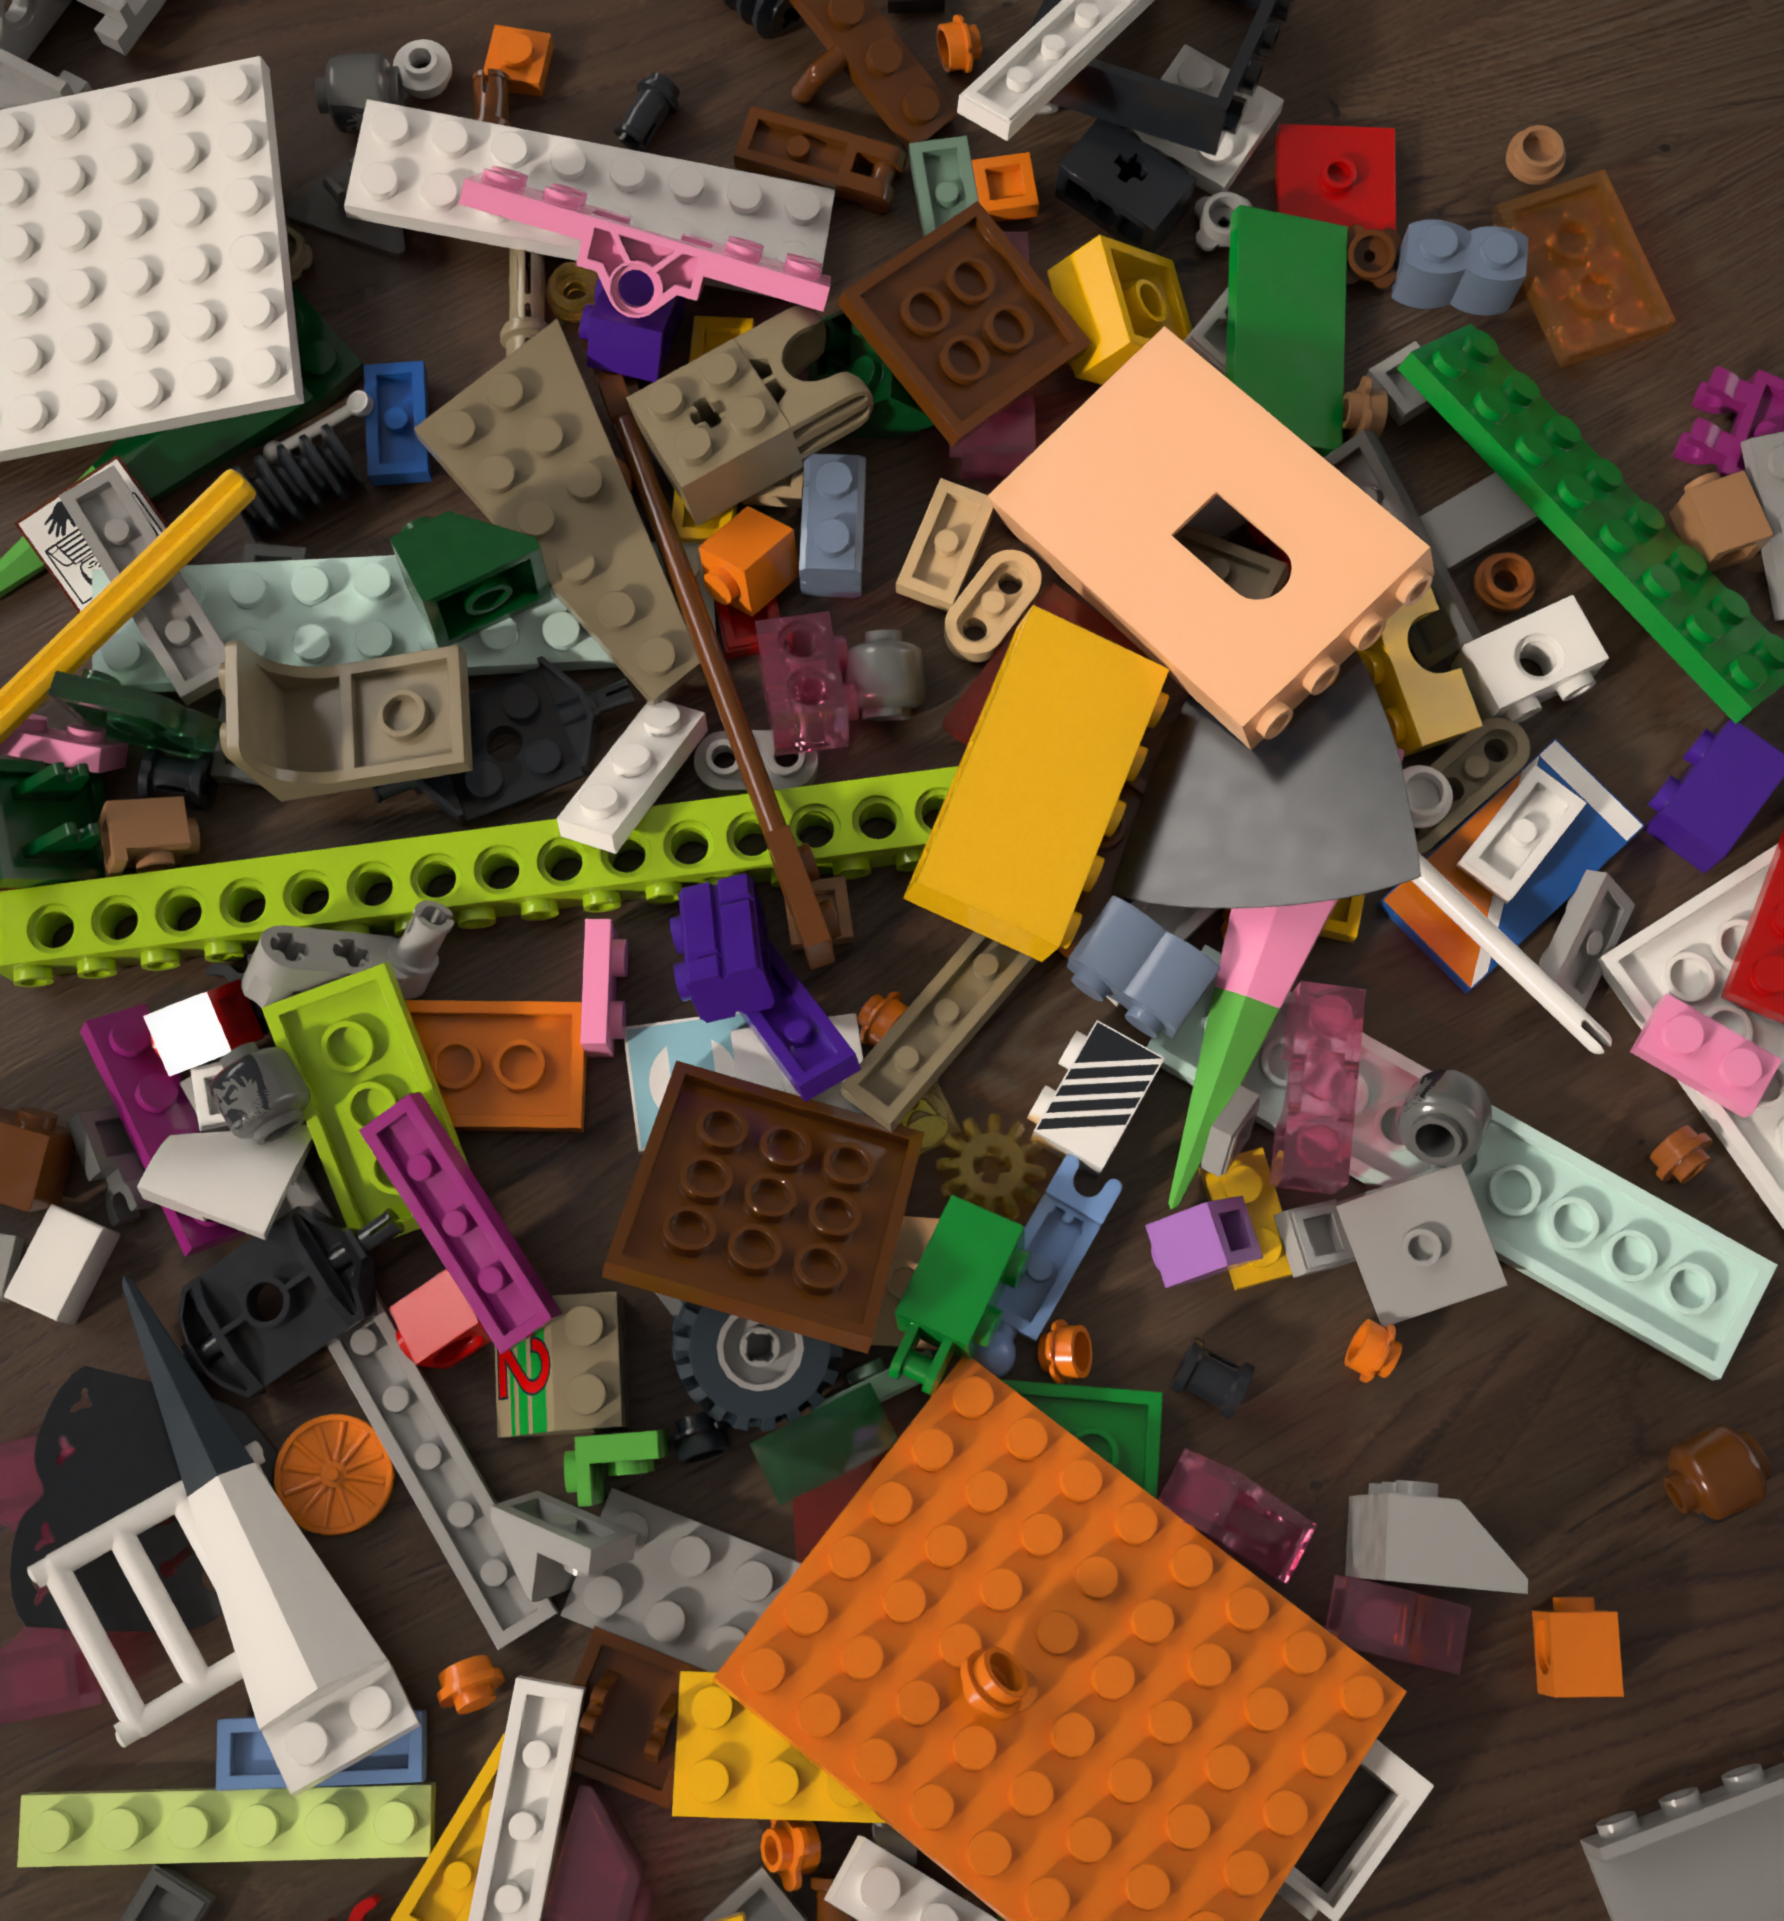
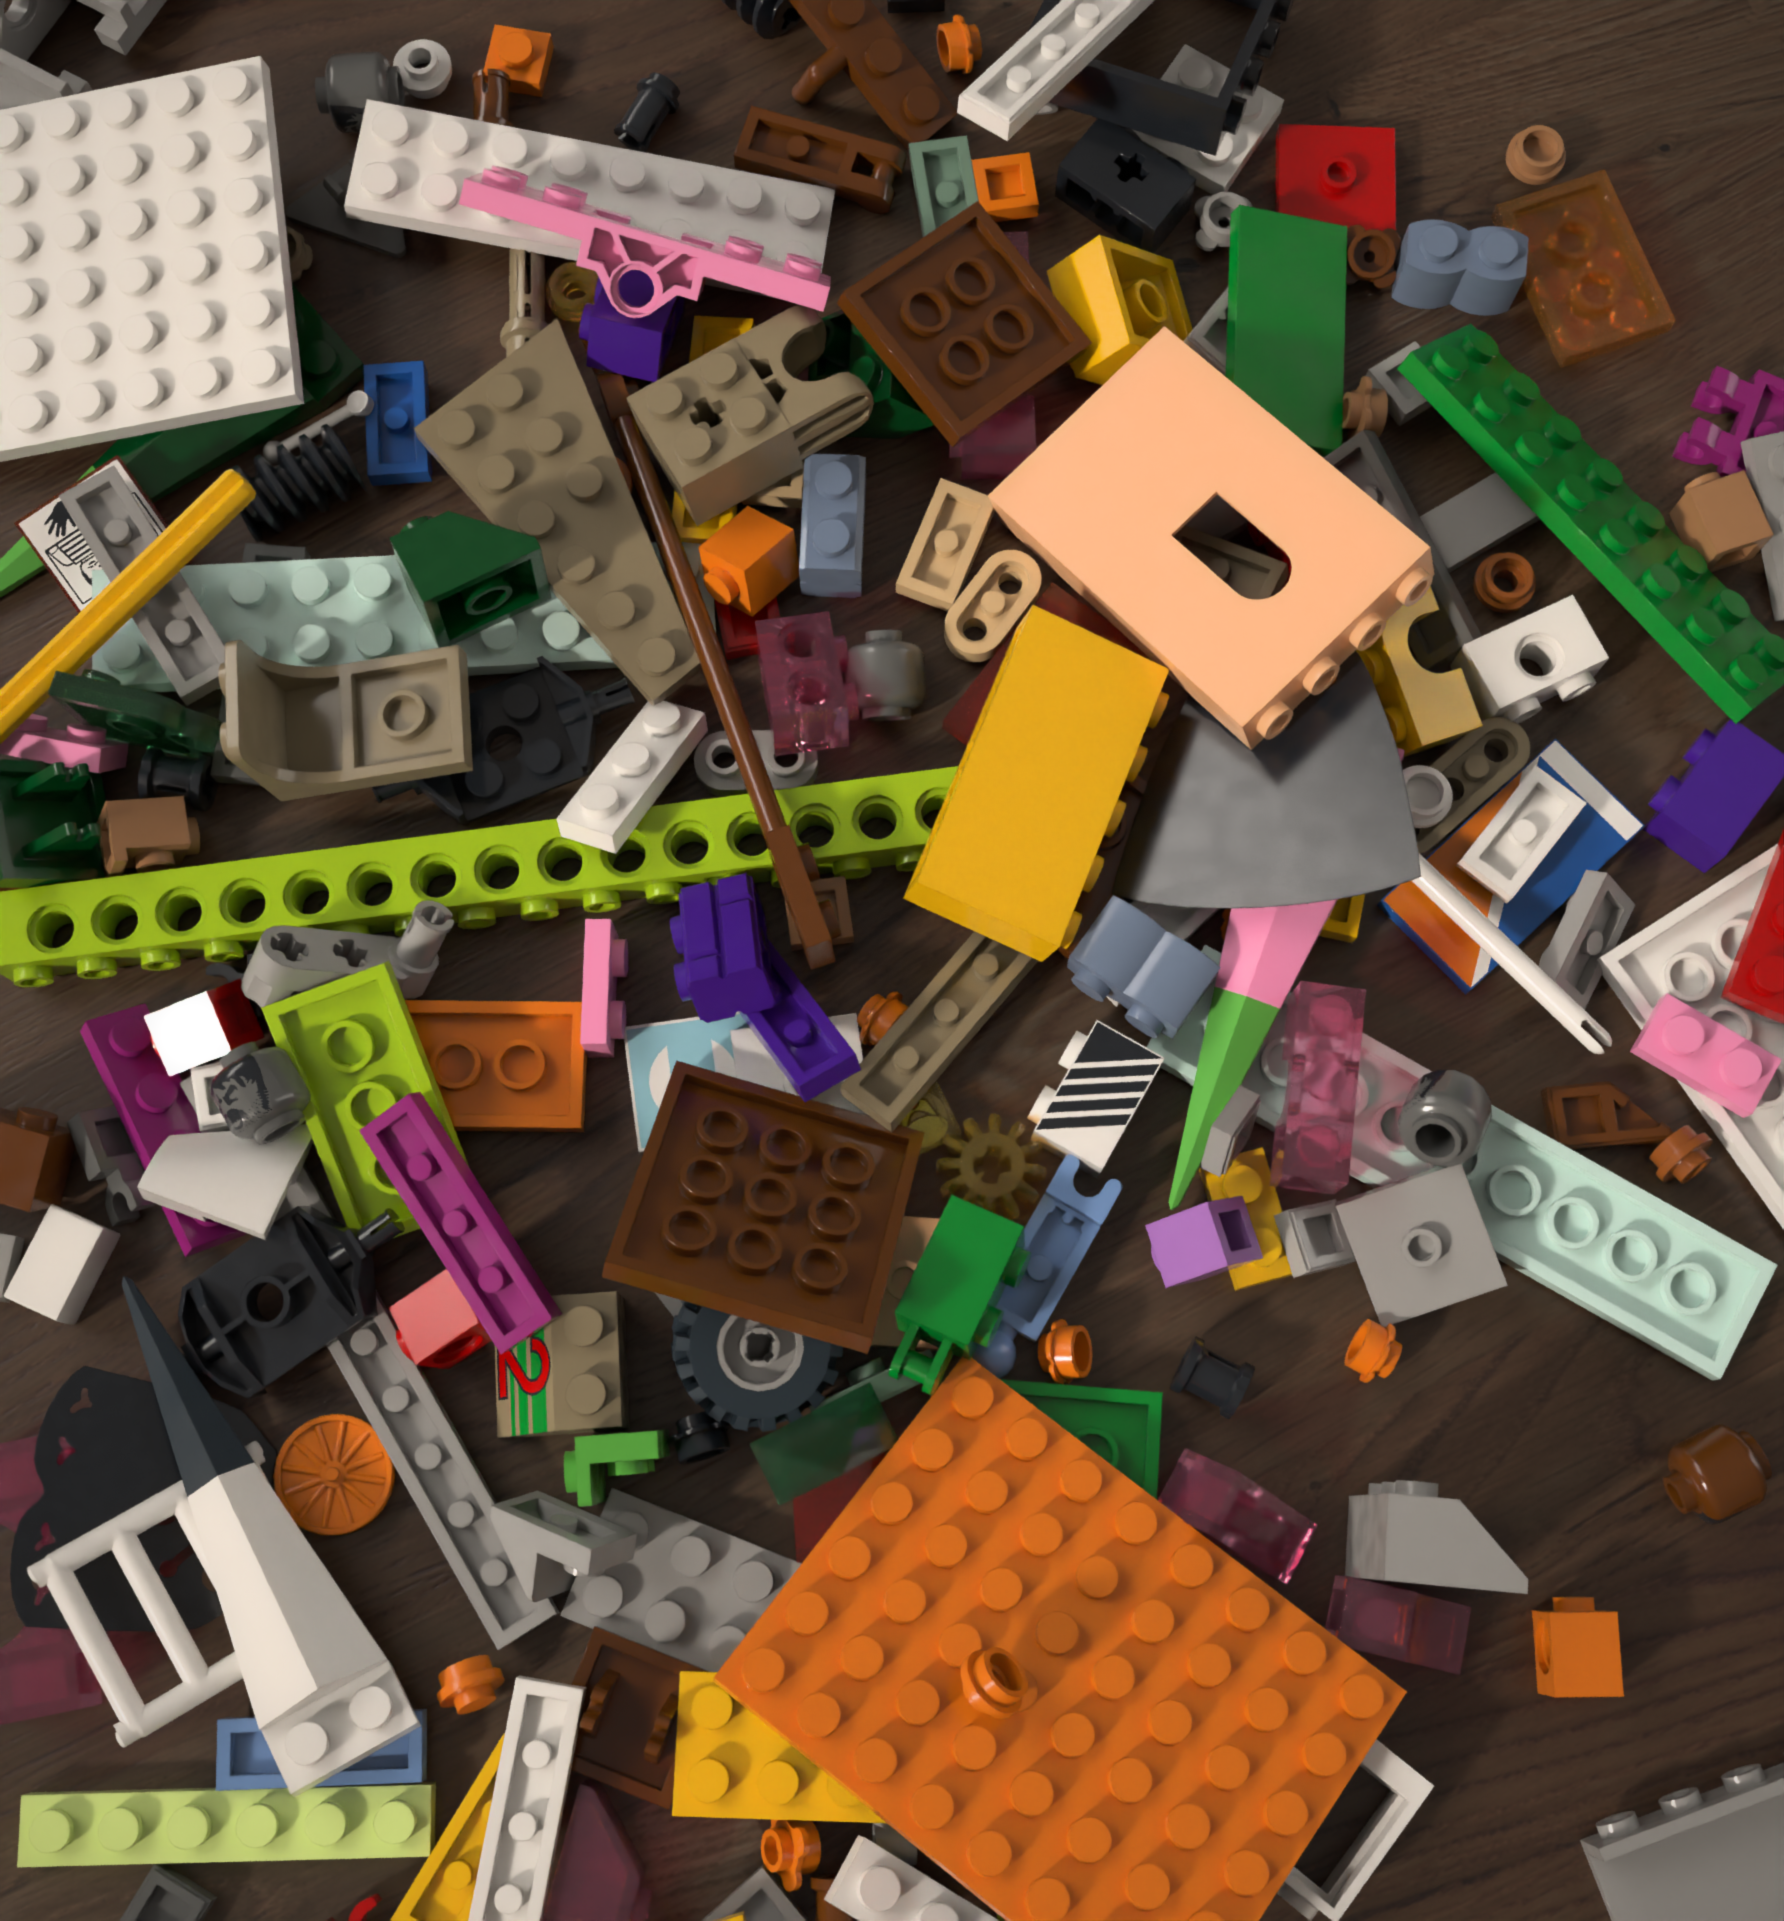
none -> reddish brown tile [1541,1081,1673,1151]

